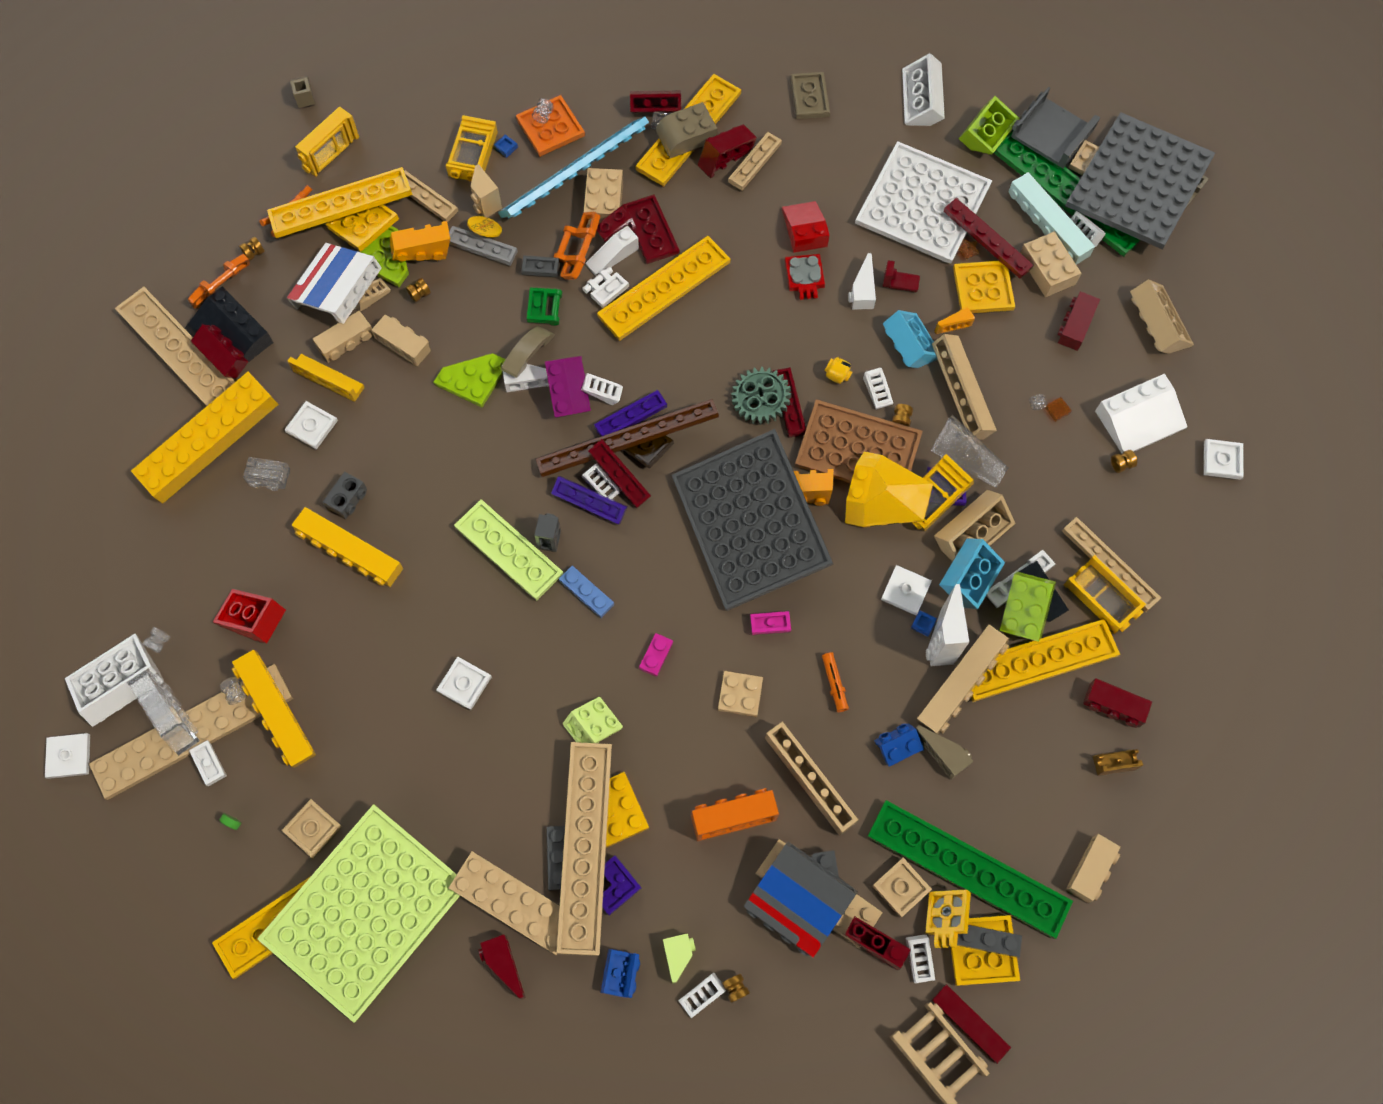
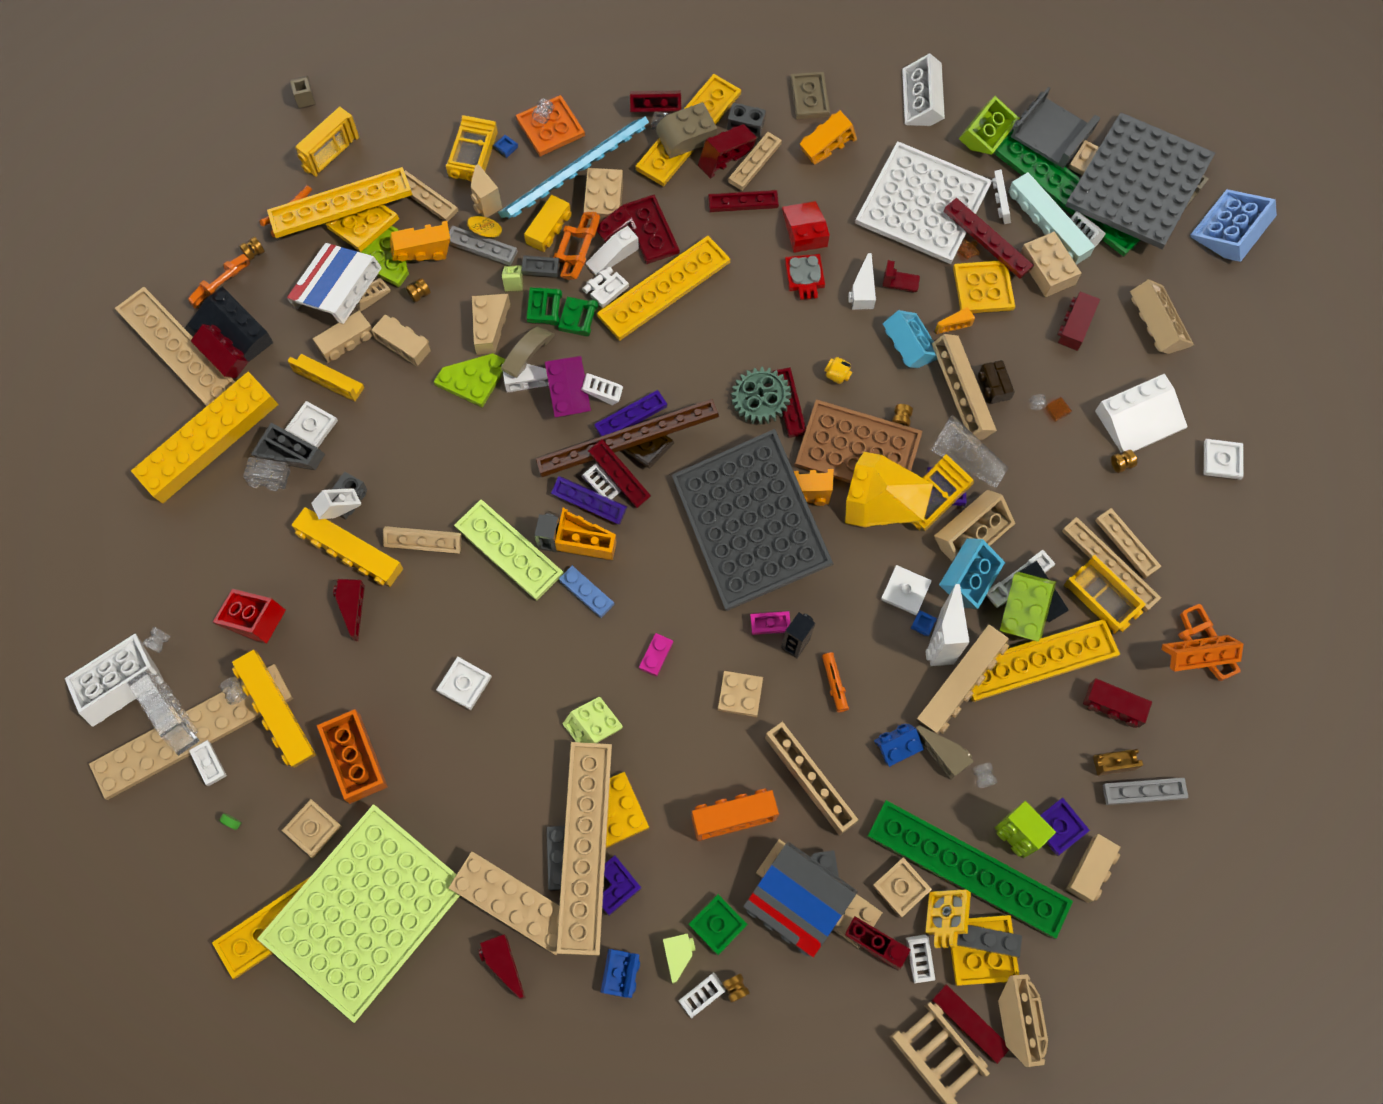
white plate [45,733,90,779] -> none
white slope [863,368,893,410] -> none
none -> dark grey wedge [251,423,325,470]
none -> white slope [311,489,361,519]
none -> orange brick [317,709,388,804]
none -> dark red slope [333,579,365,641]
none -> tan plate [383,526,461,554]
none -> tan wedge [472,294,511,355]
none -> yellowish green slope [502,265,523,291]
none -> yellow brick [524,195,571,252]
none -> light orange wedge [555,508,617,560]
none -> green plate [558,297,598,336]
none -> green plate [688,894,748,955]
none -> dark red tile [708,190,779,212]
none -> dark grey brick [727,103,766,137]
none -> black brick [781,612,815,658]
none -> light orange wedge [799,110,857,165]
none -> clear wheel [972,763,998,788]
none -> dark brown brick [978,360,1015,404]
none -> white plate [992,170,1011,224]
none -> lime brick [994,801,1056,858]
none -> tan wedge [998,974,1048,1067]
none -> dark purple plate [1040,798,1090,856]
none -> tan plate [1095,508,1161,579]
none -> light grey plate [1102,778,1188,805]
none -> orange fence [1161,635,1244,672]
none -> orange bar [1178,604,1241,681]
none -> light blue slope [1190,189,1277,262]

